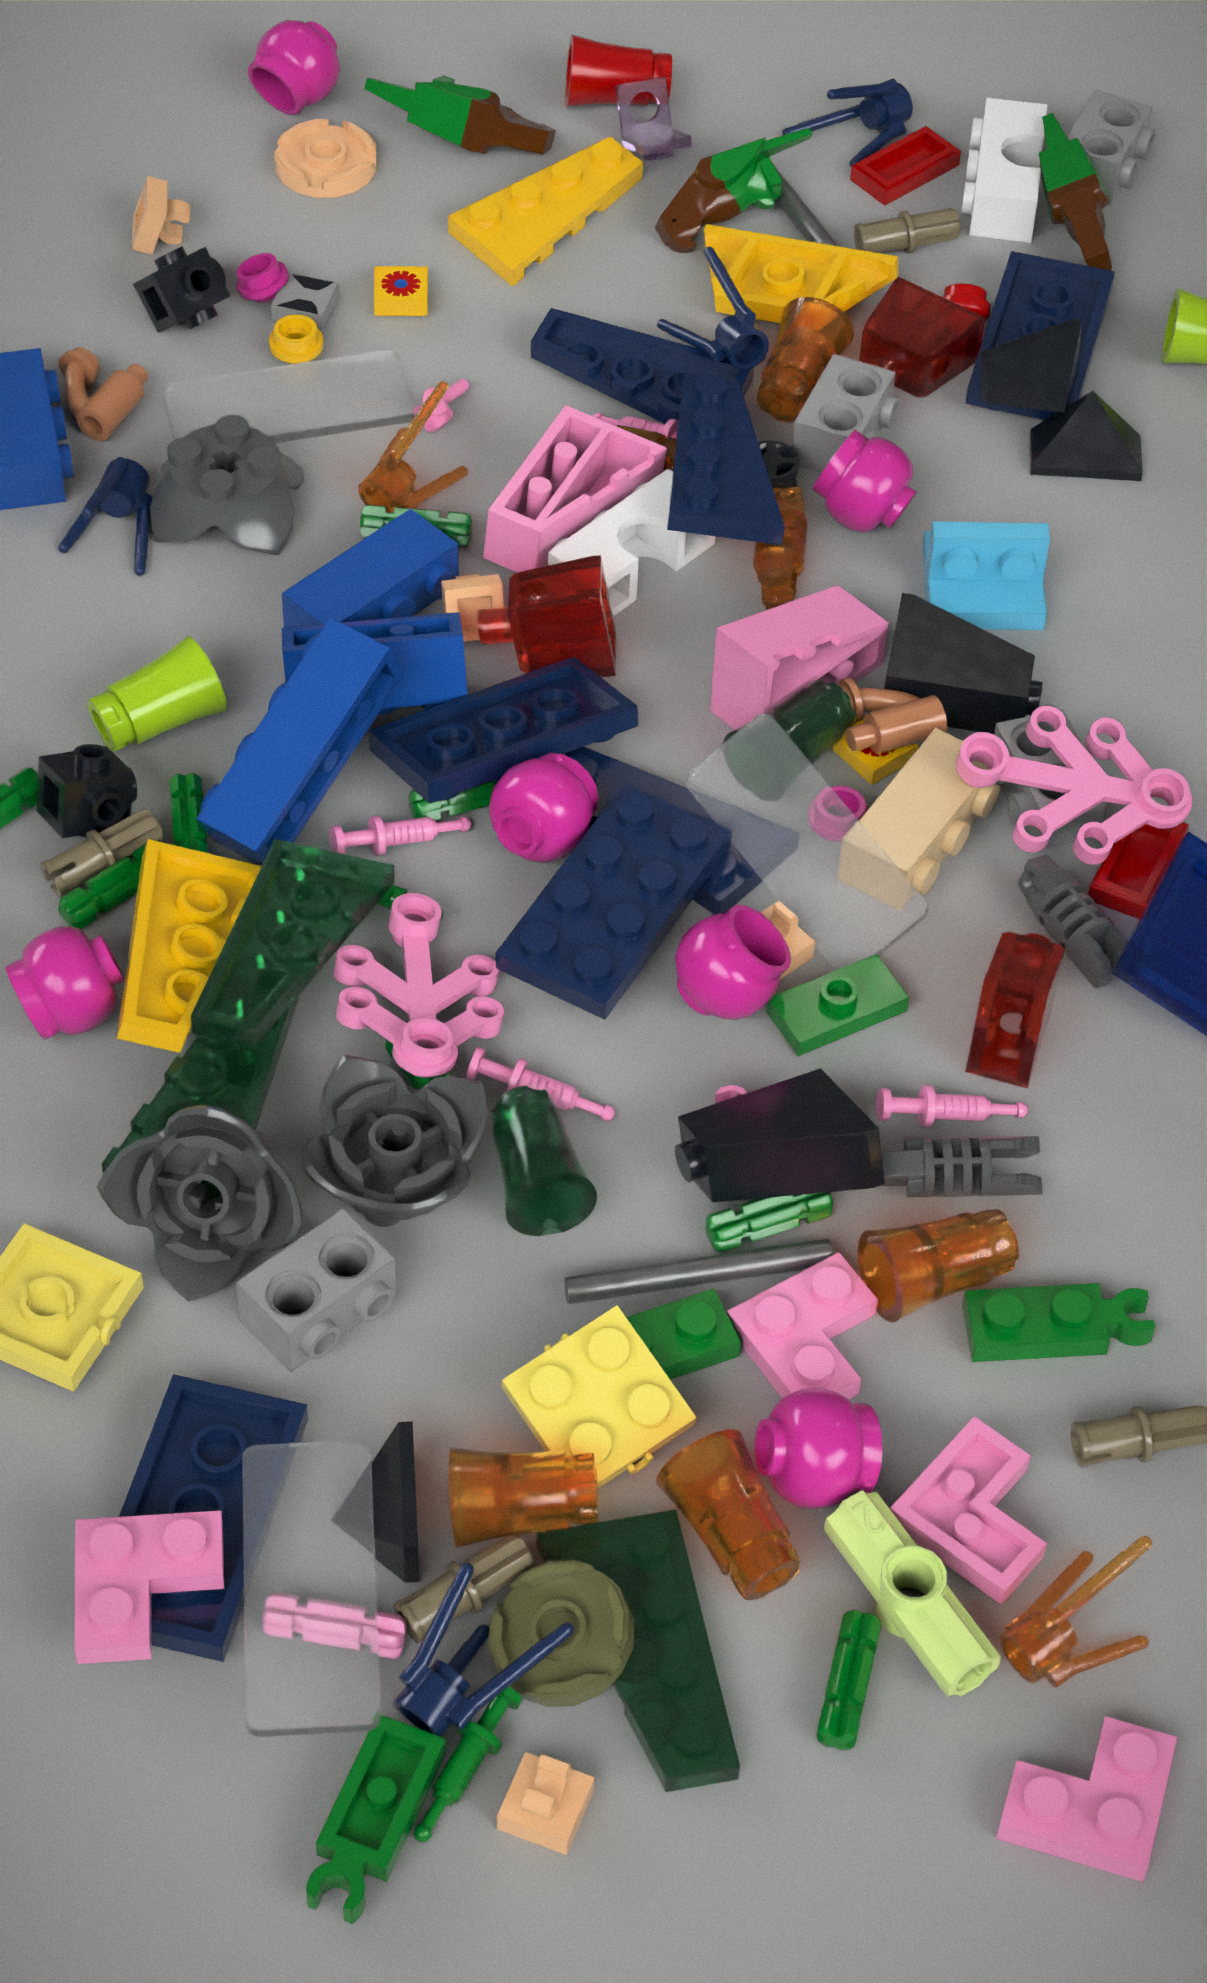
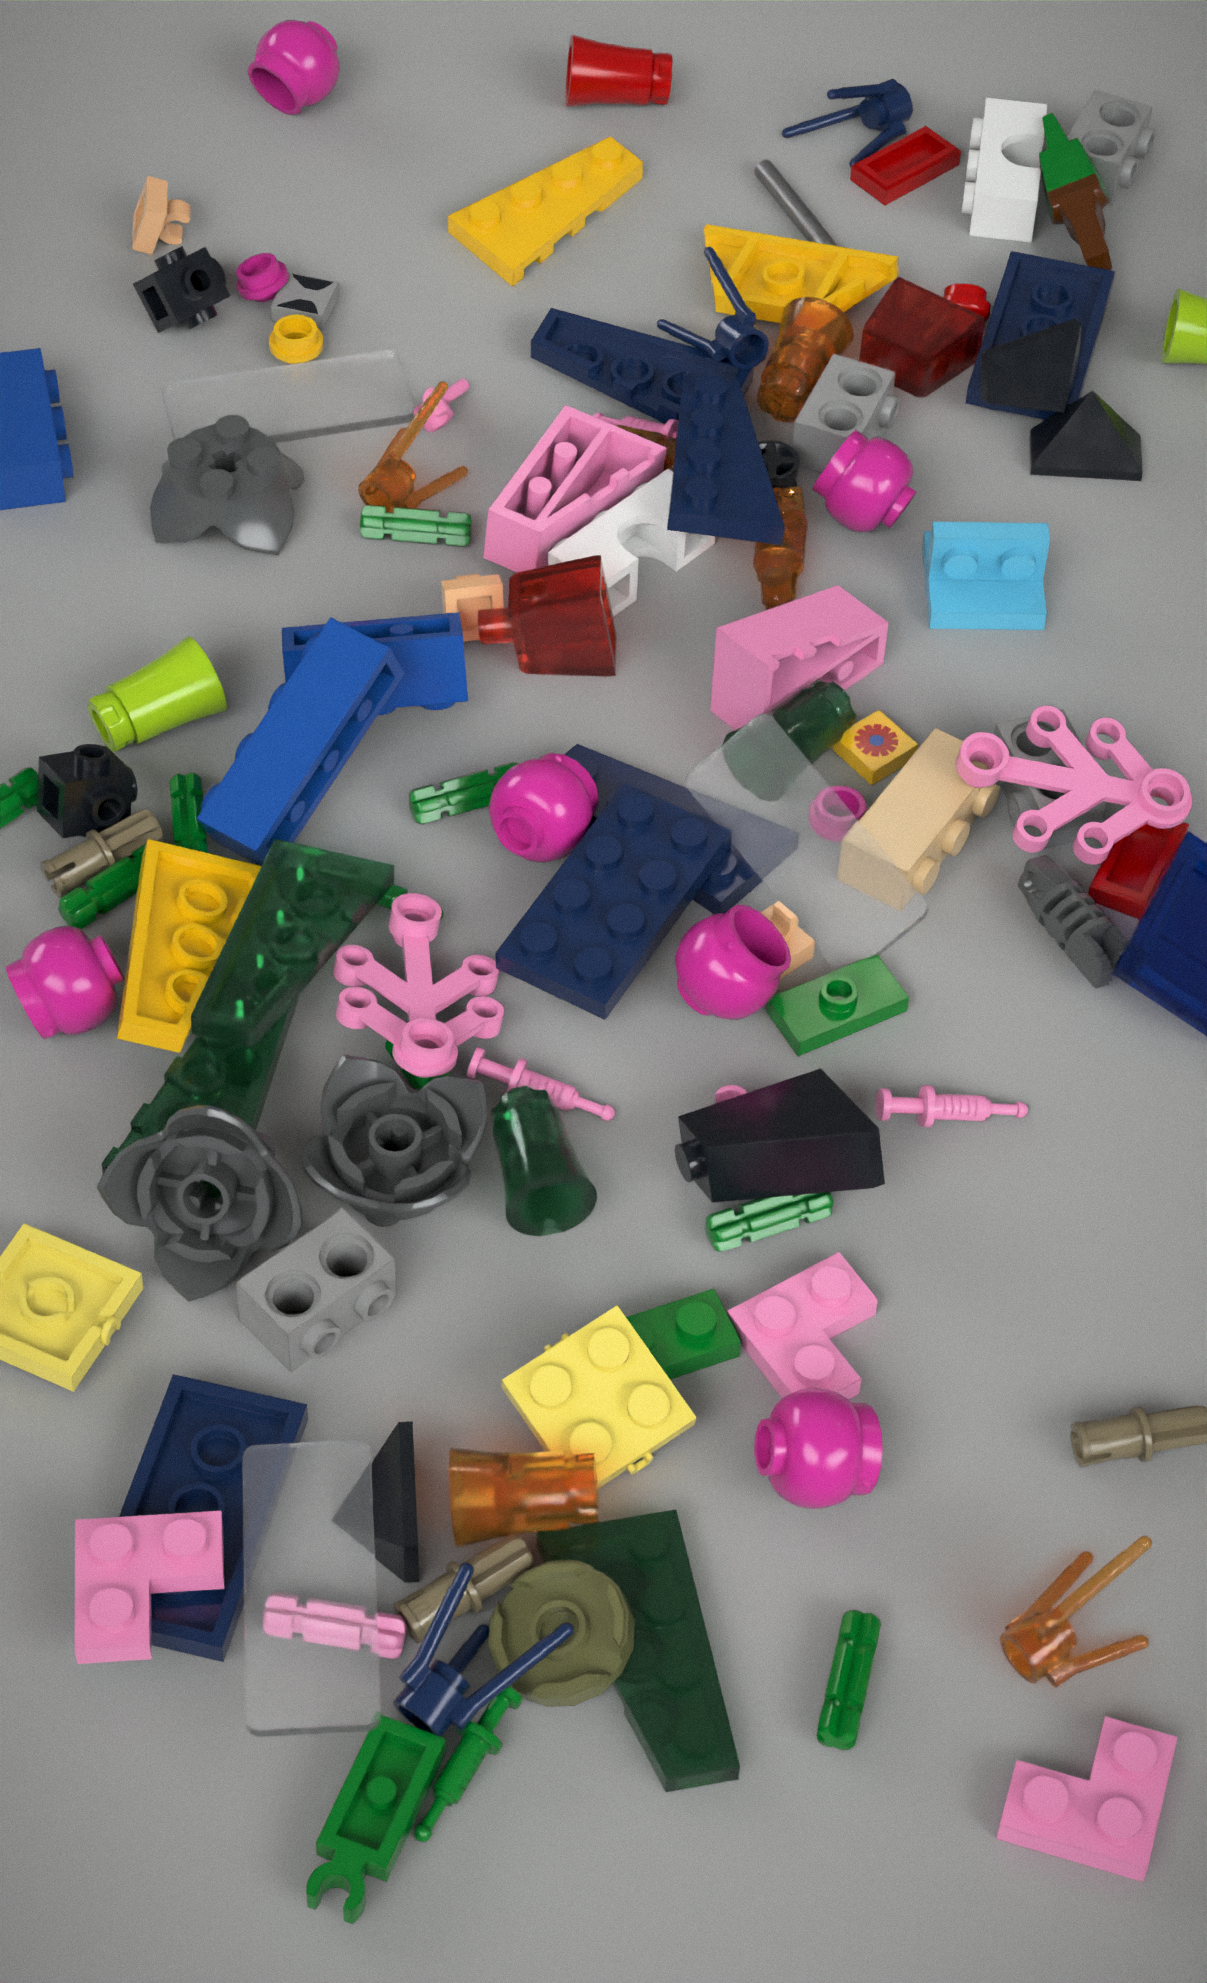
dark blue plant [58,457,153,576] -> none
nougat plant [59,347,148,441] -> none
light nougat tile [275,119,377,198] -> none
blue brick [282,508,459,628] -> none
bright pink piece [329,815,471,857] -> none
animal [364,75,556,155] -> none
dark blue plate [368,657,638,803] -> none
yellow tile [374,266,428,316] -> none
light nougat tile [497,1752,595,1855] -> none
flat silver bar [564,1238,833,1304] -> none
clear purple bracket [615,77,692,160] -> none
animal [655,128,813,253] -> none
clear orange plant [656,1429,800,1600] -> none
yellowish green piece [824,1490,1001,1697] -> none
nougat plant [829,678,947,754] -> none
dark tan axle [854,208,961,253] -> none
clear orange plant [858,1209,1019,1323] -> none
dark grey hinge [881,1136,1043,1198] -> none
black slope [884,593,1043,734] -> none
bright pink plate [890,1416,1047,1605] -> none
green plate [962,1283,1155,1362] -> none
clear red torso [965,932,1065,1089] -> none

